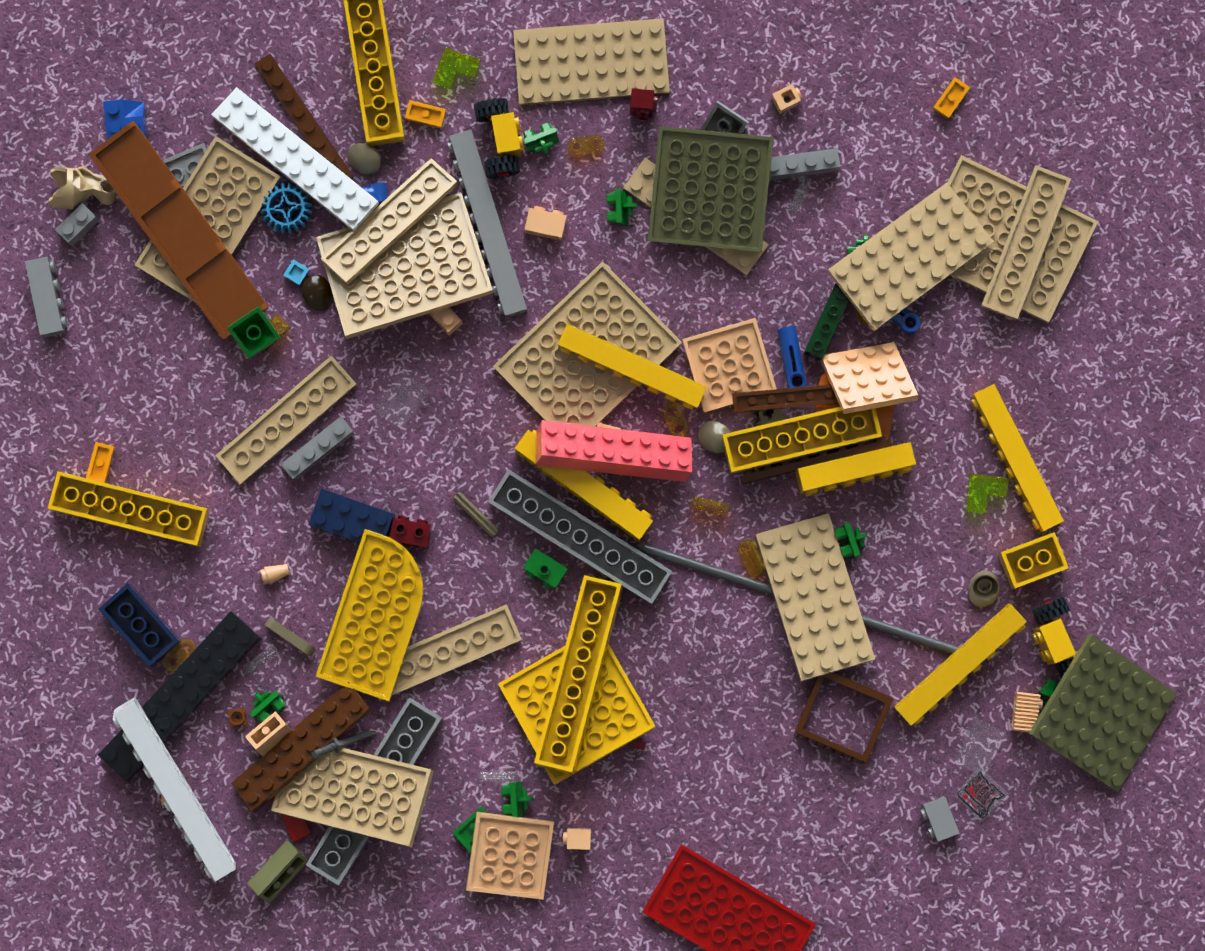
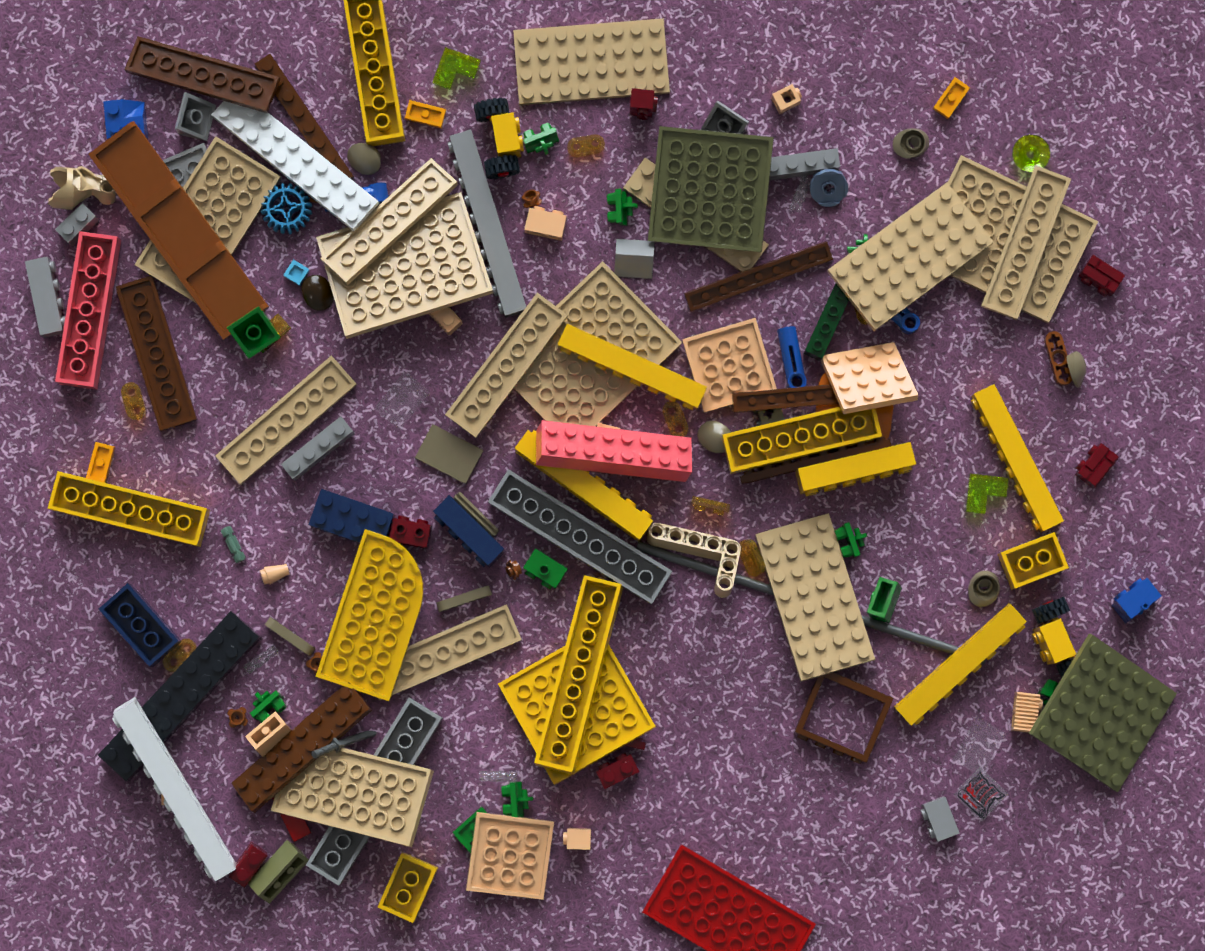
none -> coral brick [55,231,121,390]
none -> reddish brown plate [116,275,198,432]
none -> clear yellow plate [121,382,146,420]
none -> reddish brown plate [125,36,280,113]
none -> light grey slope [175,92,216,141]
none -> sand green axle [221,526,246,563]
none -> dark red brick [228,842,268,888]
none -> dark orange plate [306,652,322,675]
none -> yellow brick [378,852,438,923]
none -> dark tan tile [415,424,484,484]
none -> dark blue brick [433,495,506,568]
none -> dark tan beam [436,586,492,612]
none -> tan plate [445,293,568,438]
none -> dark orange plate [505,560,522,580]
none -> dark orange plate [522,190,542,208]
none -> dark red brick [596,752,639,789]
none -> light grey slope [614,239,654,279]
none -> tan beam [647,523,741,598]
none -> reddish brown plate [684,241,833,312]
none -> sand blue plate [809,169,848,207]
none -> green brick [867,577,902,623]
none -> dark tan hat [893,128,929,159]
none -> clear neon green dish [1012,135,1050,172]
none -> dark orange beam [1044,331,1072,386]
none -> dark tan hat [1066,351,1086,388]
none -> dark red brick [1075,443,1119,488]
none -> dark red brick [1078,255,1125,297]
none -> blue brick [1111,578,1161,624]

